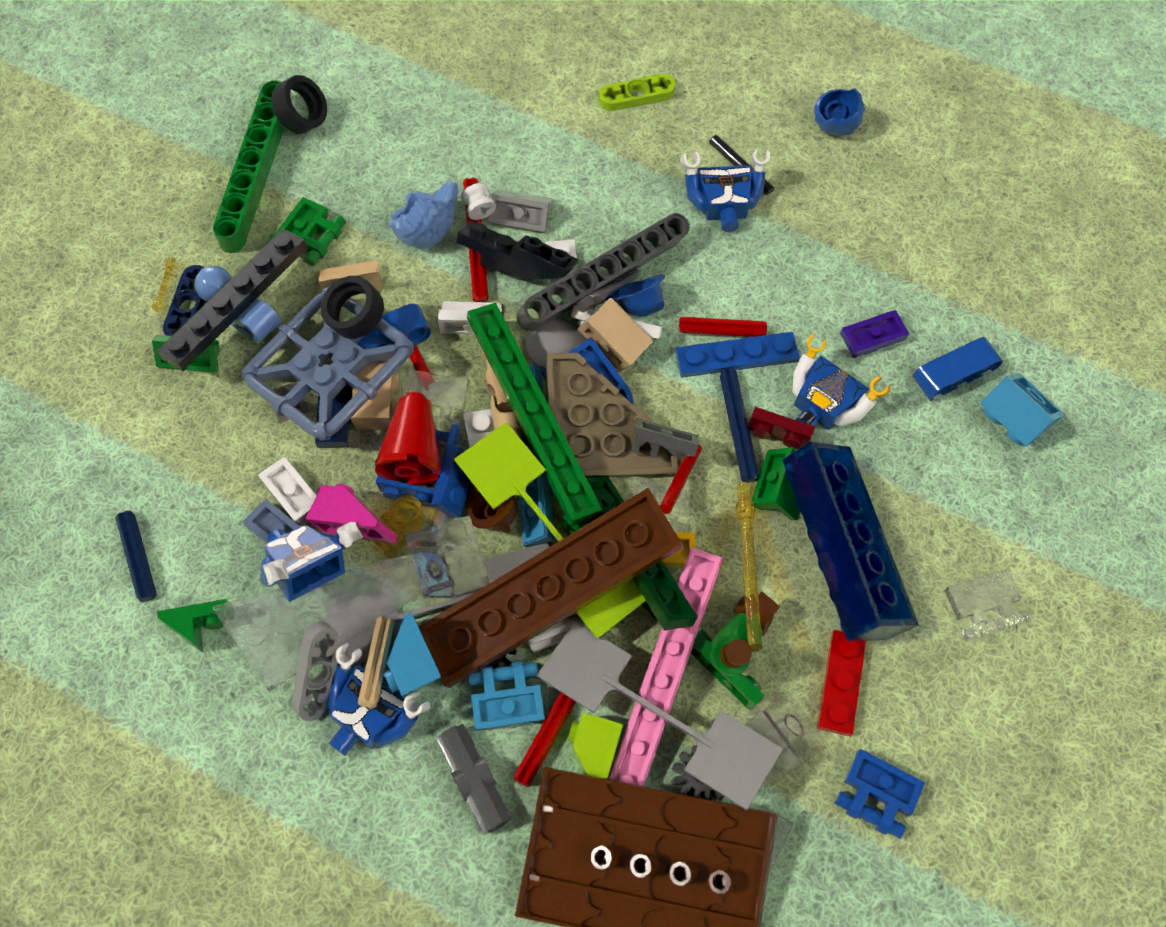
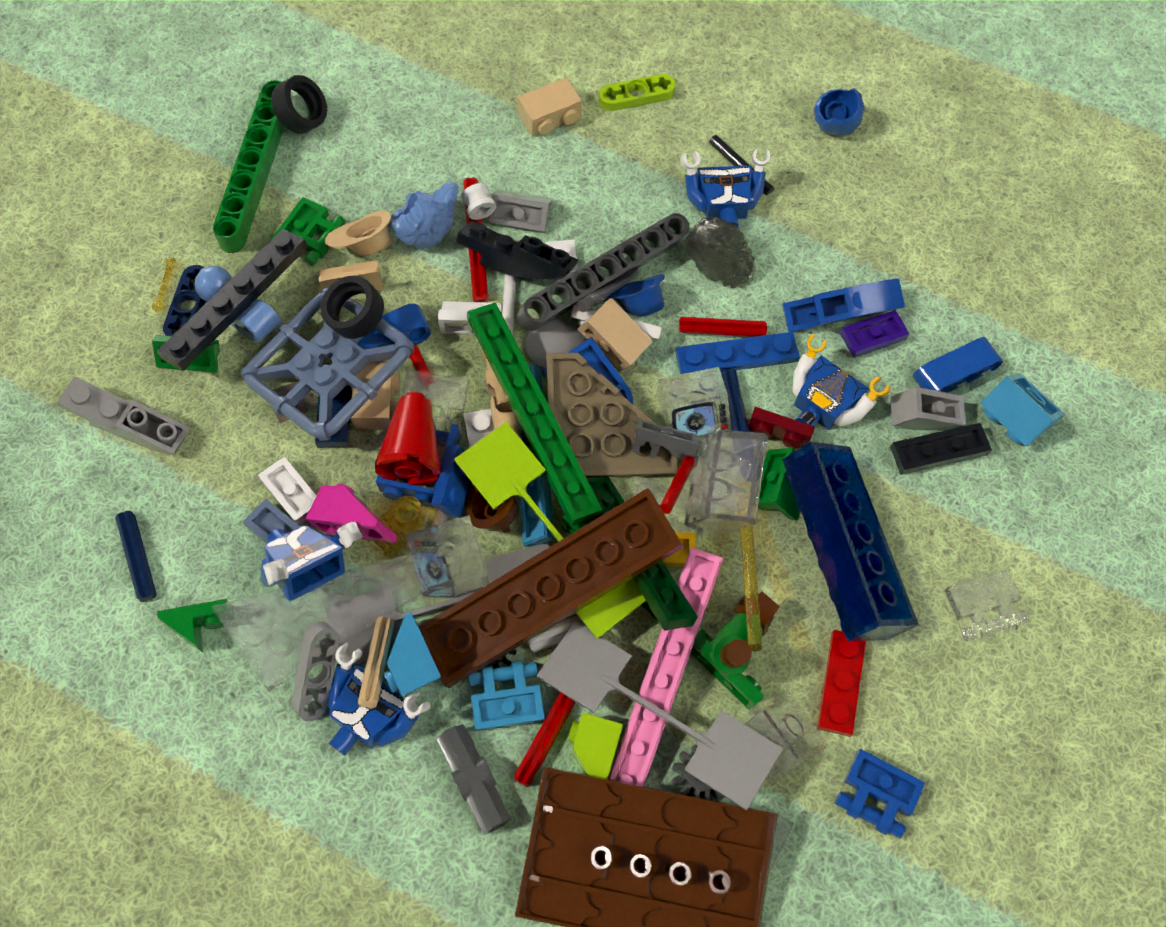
none -> light grey slope [57,376,190,456]
none -> tan piece [325,210,393,256]
none -> white bar [502,274,516,335]
none -> tan brick [517,77,582,137]
none -> clear slope [656,367,732,443]
none -> clear slope [684,430,768,537]
none -> clear smoke piece [685,216,756,289]
none -> blue slope [782,278,905,332]
none -> black plate [890,423,992,475]
none -> light grey slope [891,387,965,430]

